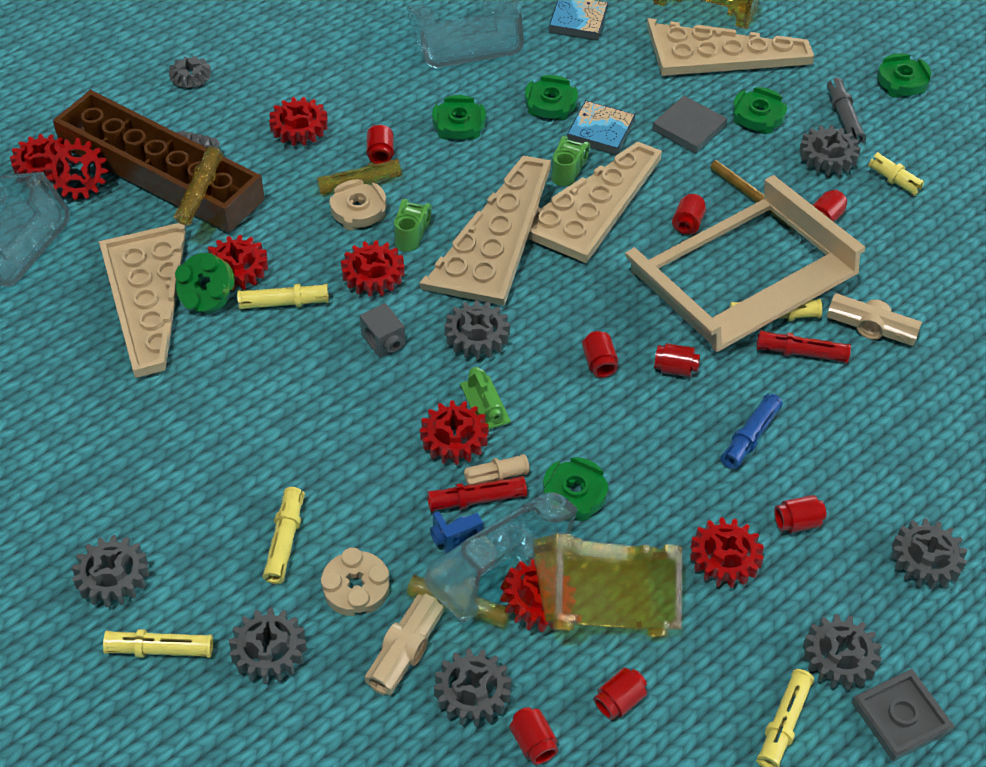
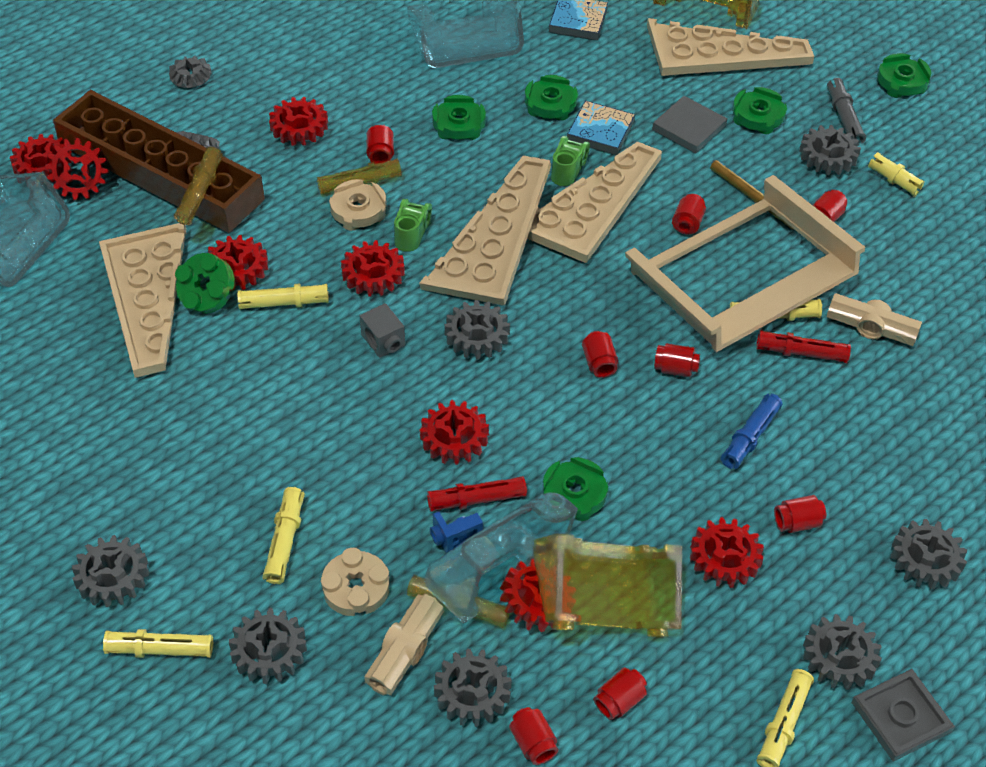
bright green hinge [460,367,511,429] -> none
tan axle [464,454,530,485] -> none

